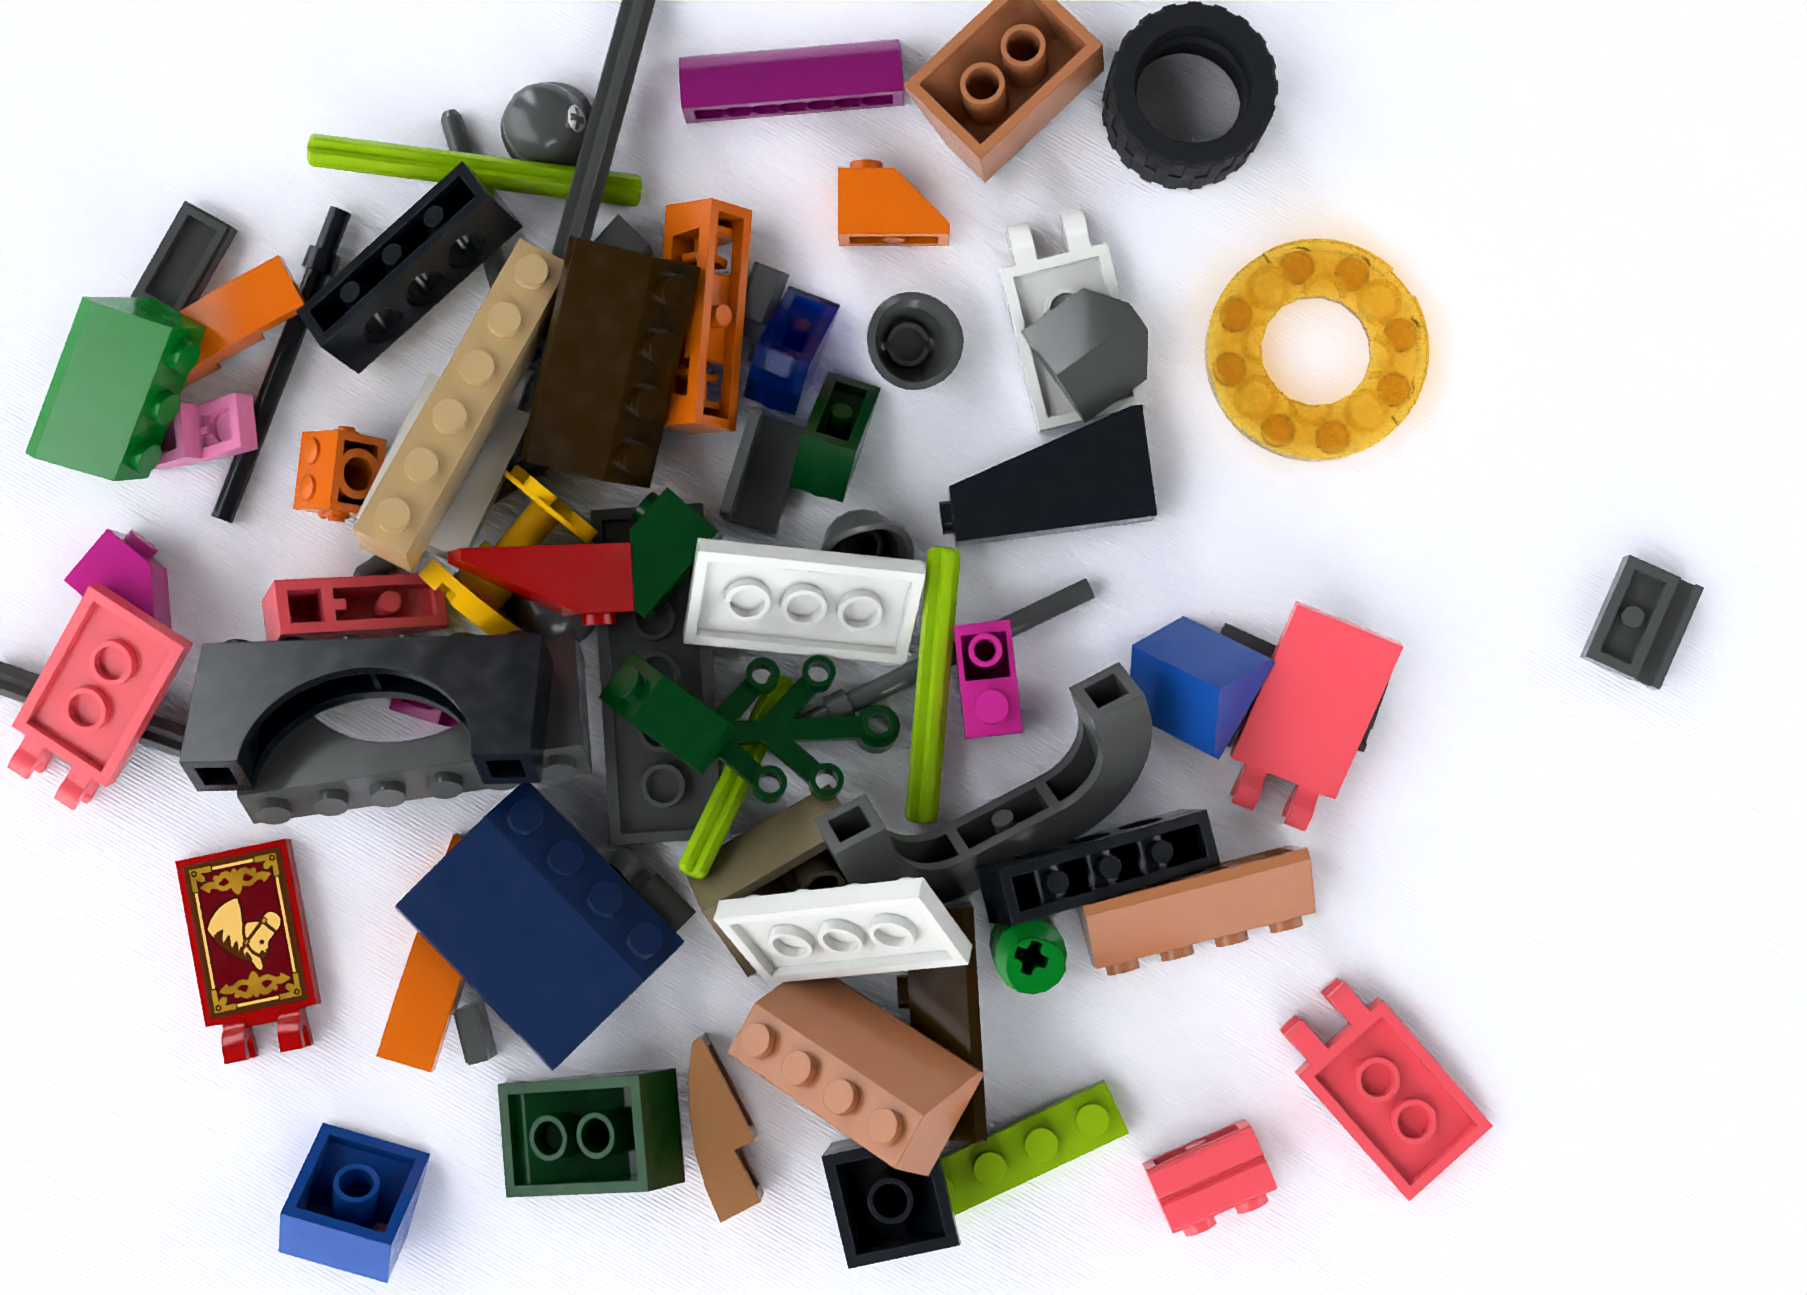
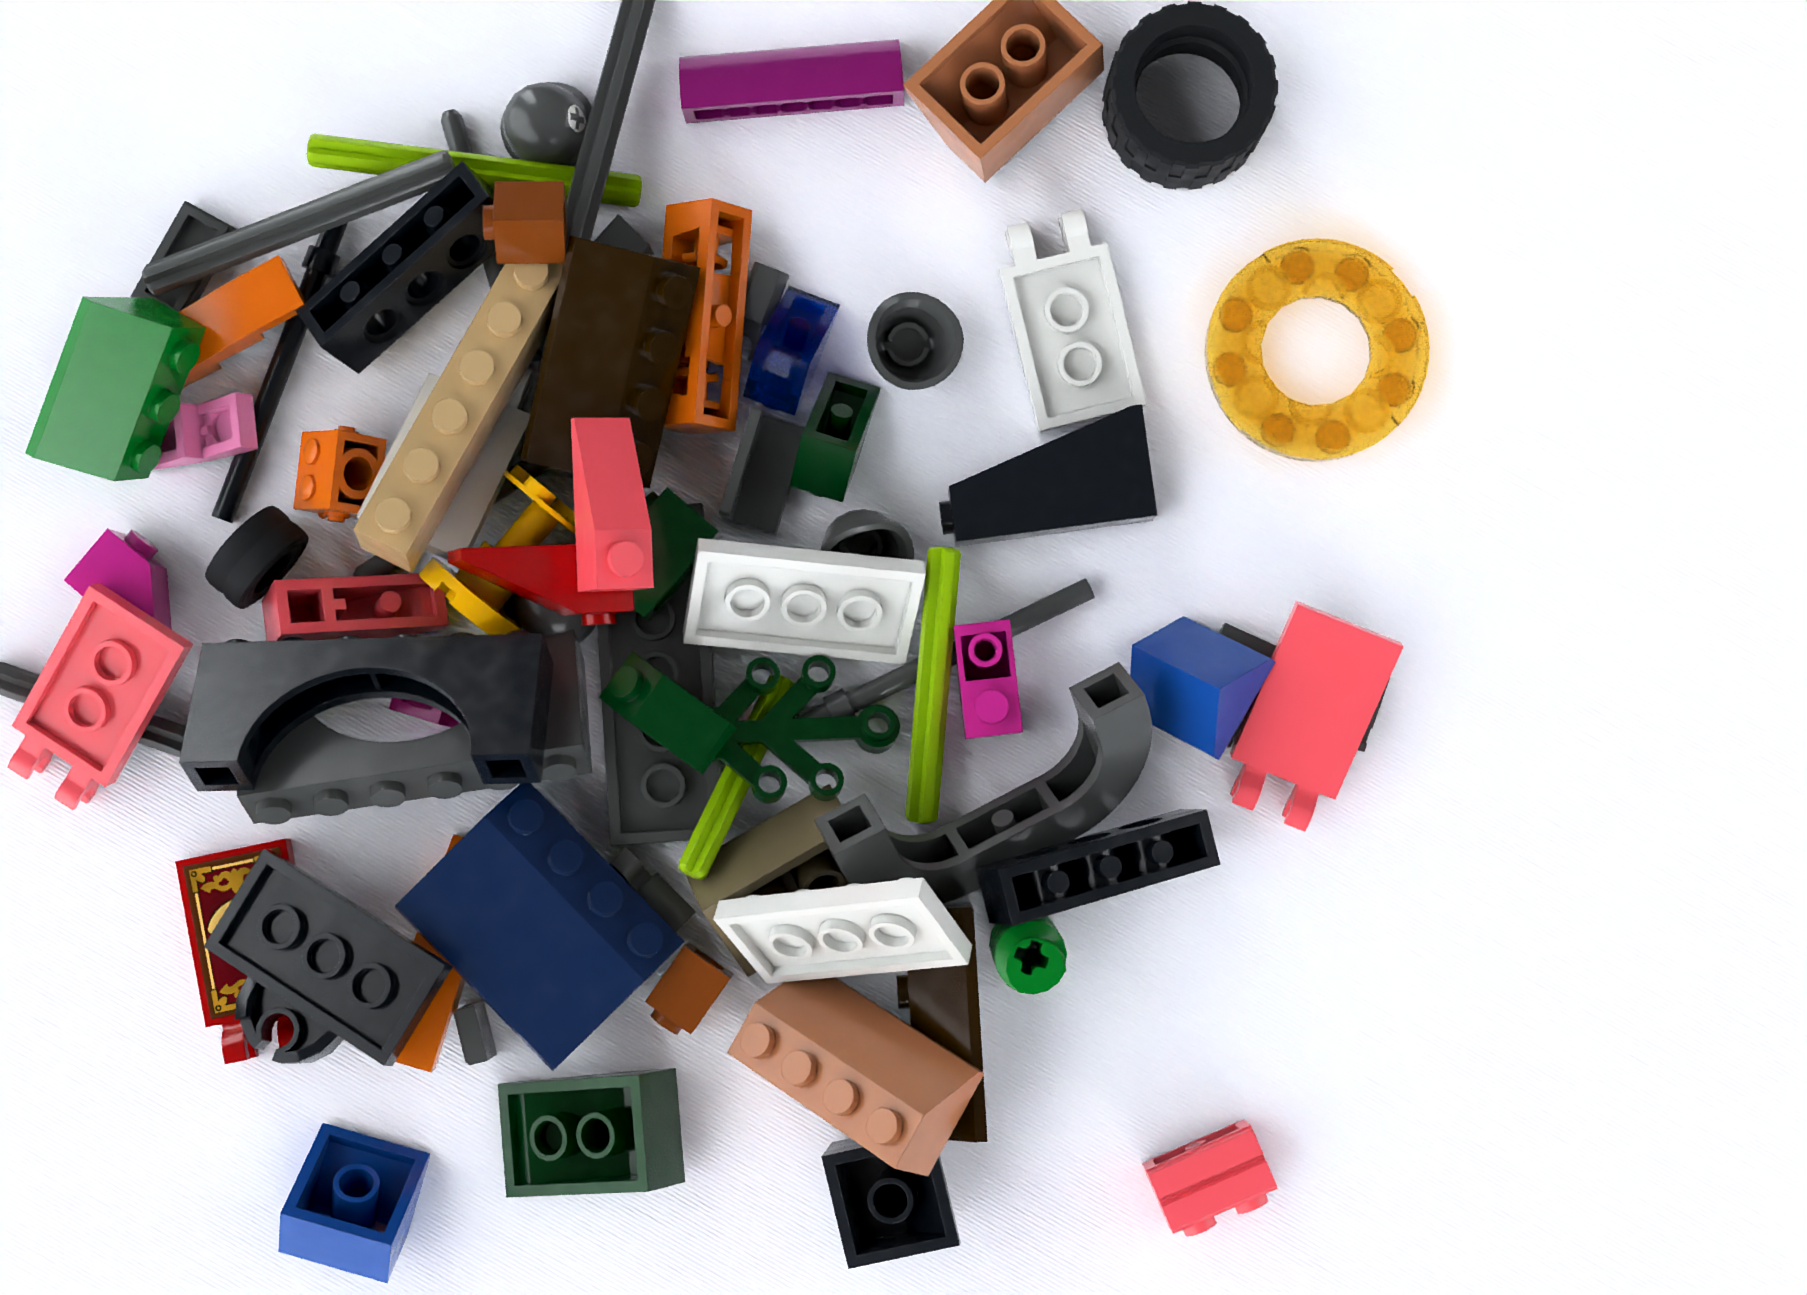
medium nougat slope [688,1032,764,1223] -> none
orange slope [838,159,950,246] -> none
lime plate [940,1079,1129,1215] -> none
dark grey slope [1021,288,1148,423] -> none
nougat slope [1076,845,1316,976] -> none
coral tile [1279,977,1493,1201] -> none
dark grey plate [1579,555,1704,690] -> none
none -> dark grey axle [142,150,456,295]
none -> black plate [204,849,453,1066]
none -> black tyre [205,506,309,609]
none -> dark orange brick [483,181,567,264]
none -> coral slope [571,418,654,592]
none -> dark orange brick [645,942,734,1035]

